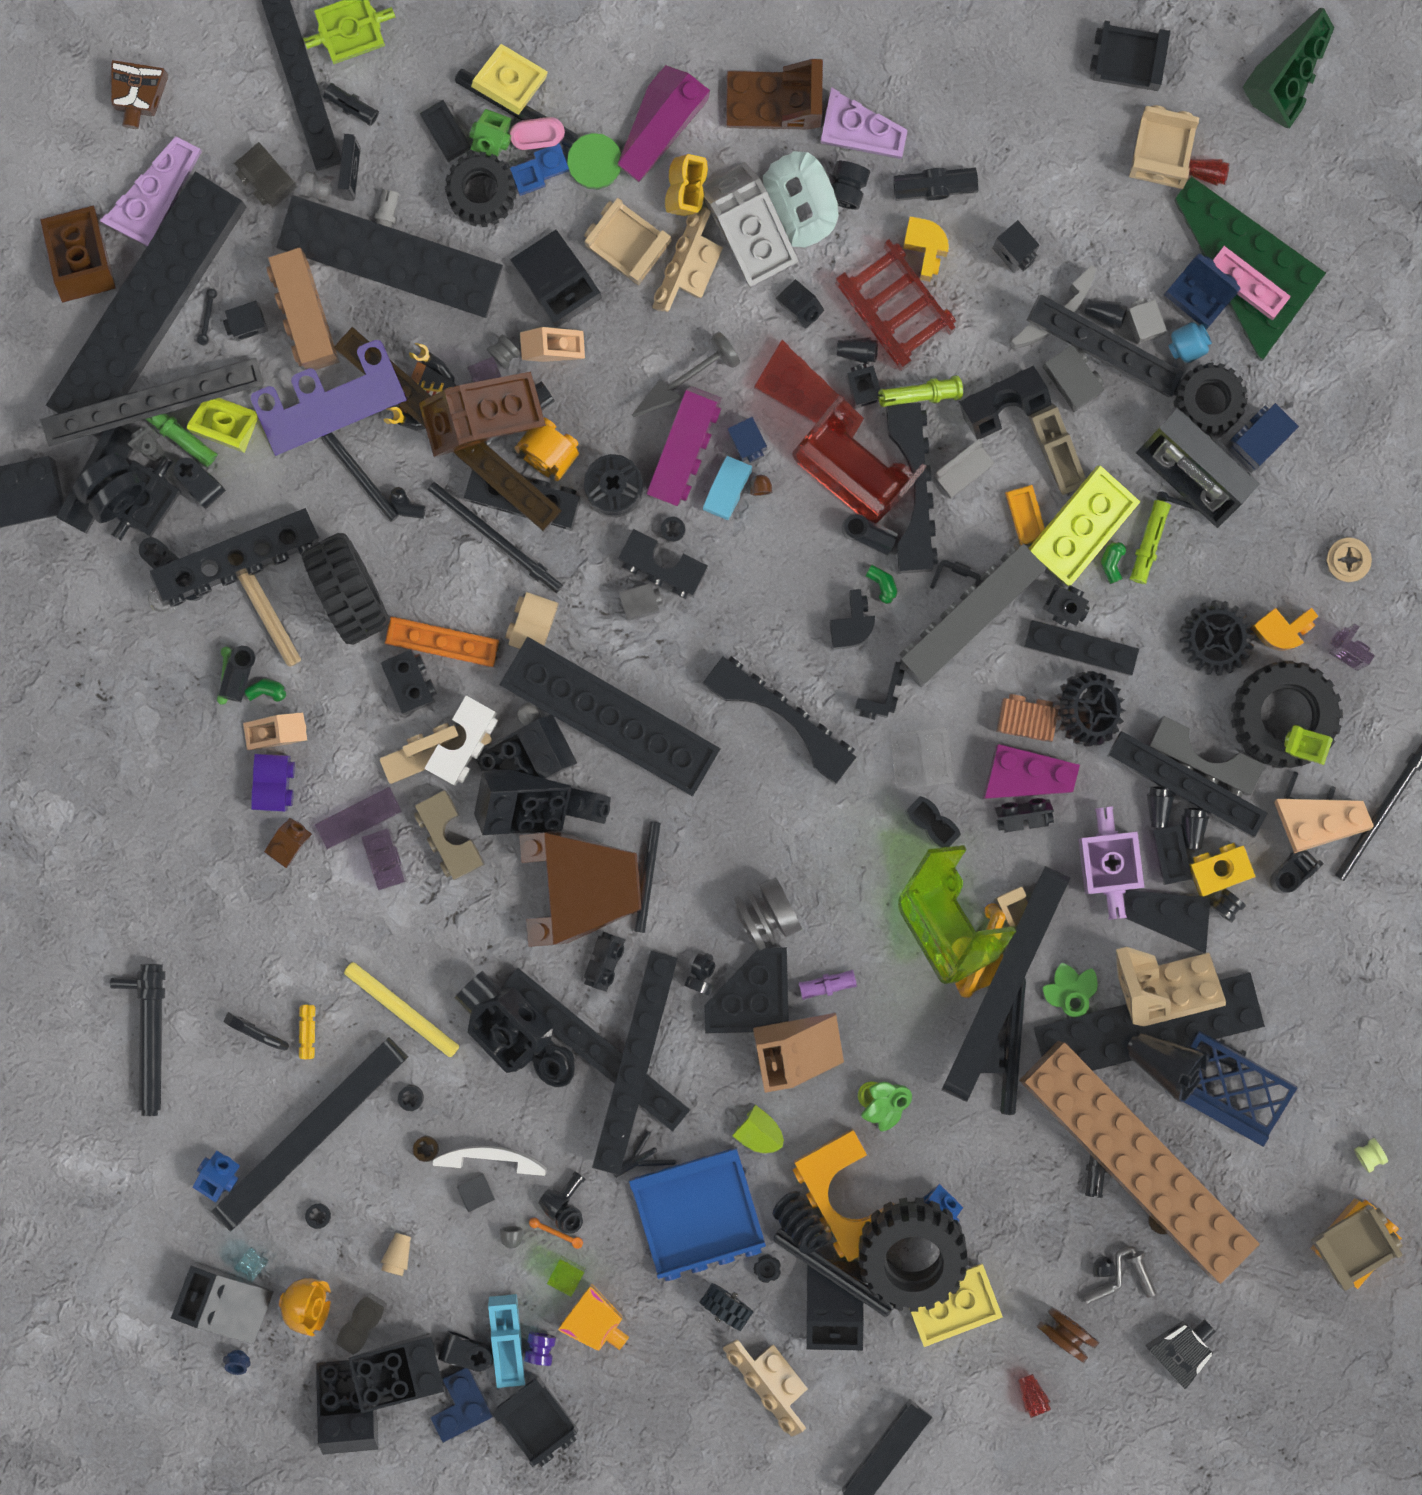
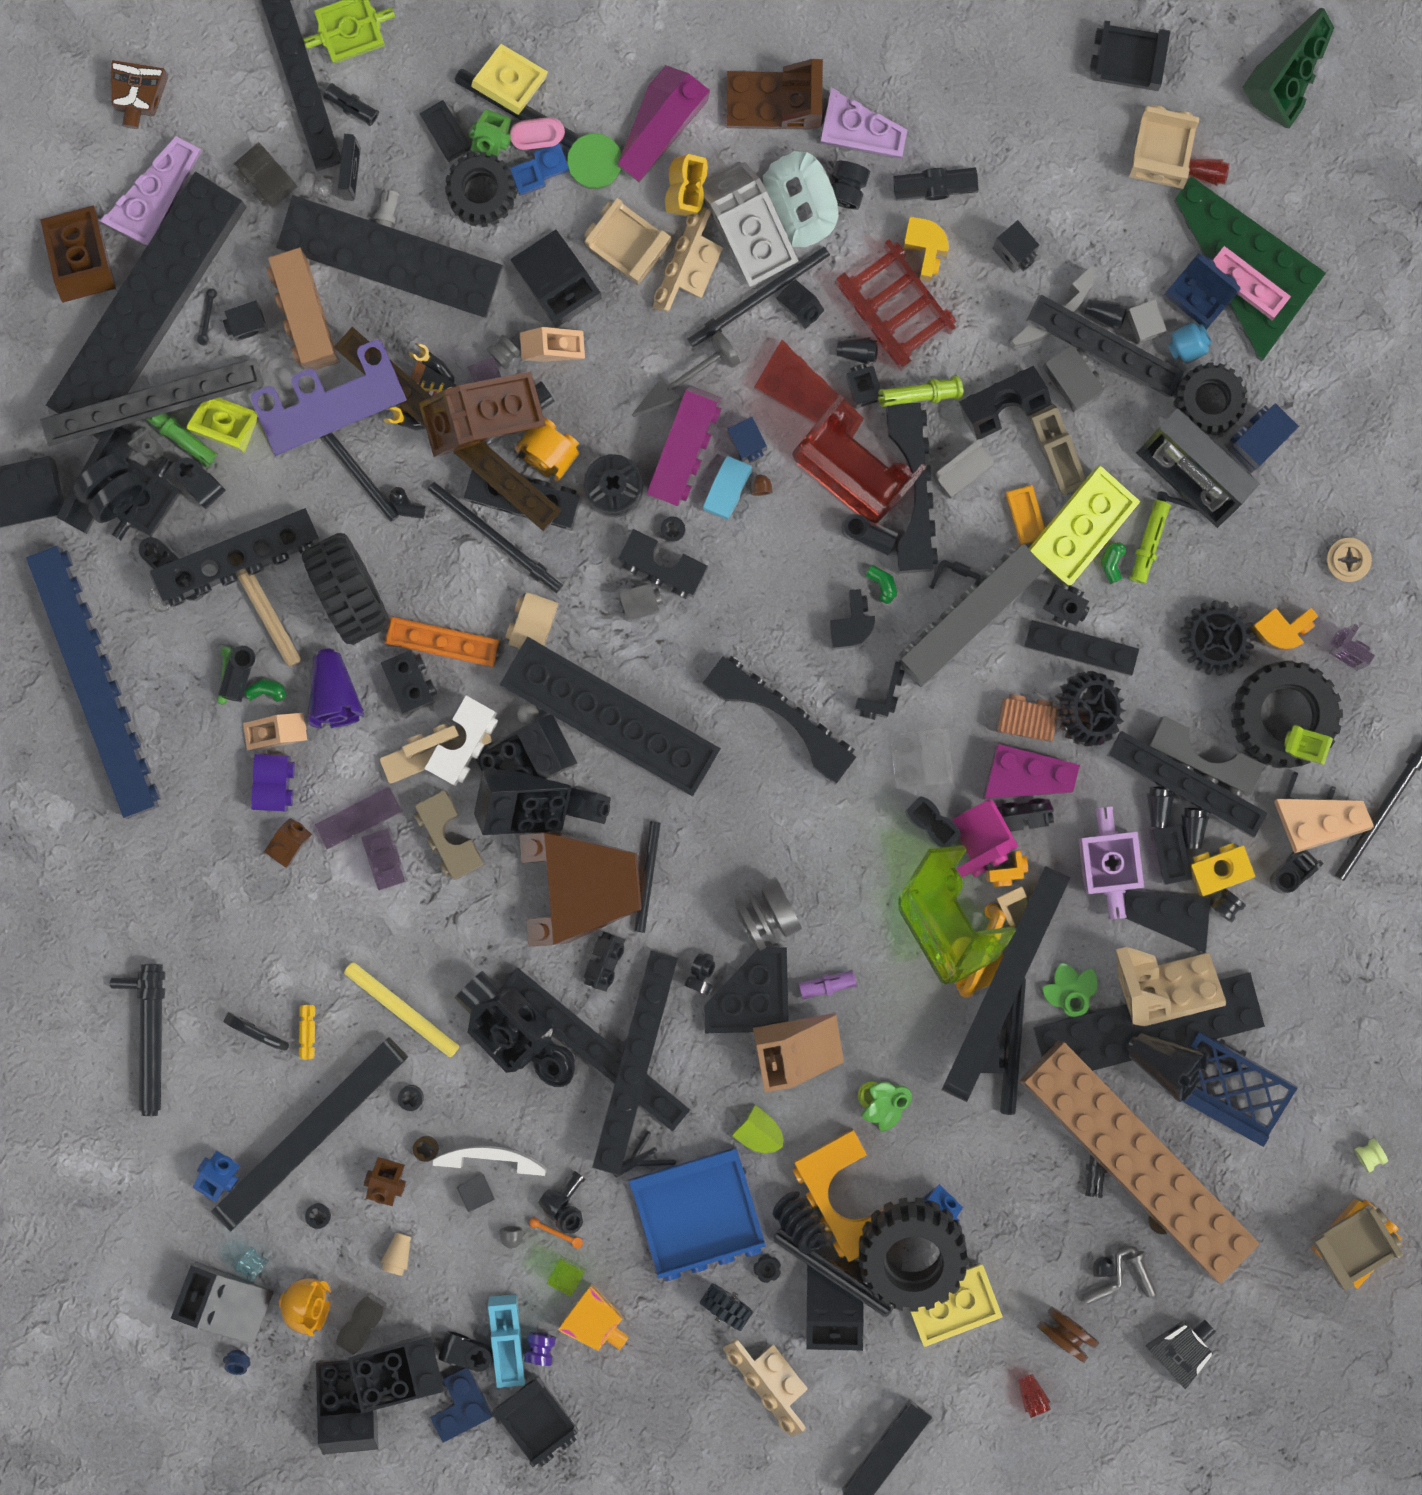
none -> dark blue brick [26,546,161,819]
none -> dark purple cone [308,648,364,728]
none -> reddish brown brick [363,1157,406,1207]
none -> black bar [687,247,830,348]
none -> dark pink bracket [952,799,1019,878]
none -> light orange bracket [985,850,1028,887]

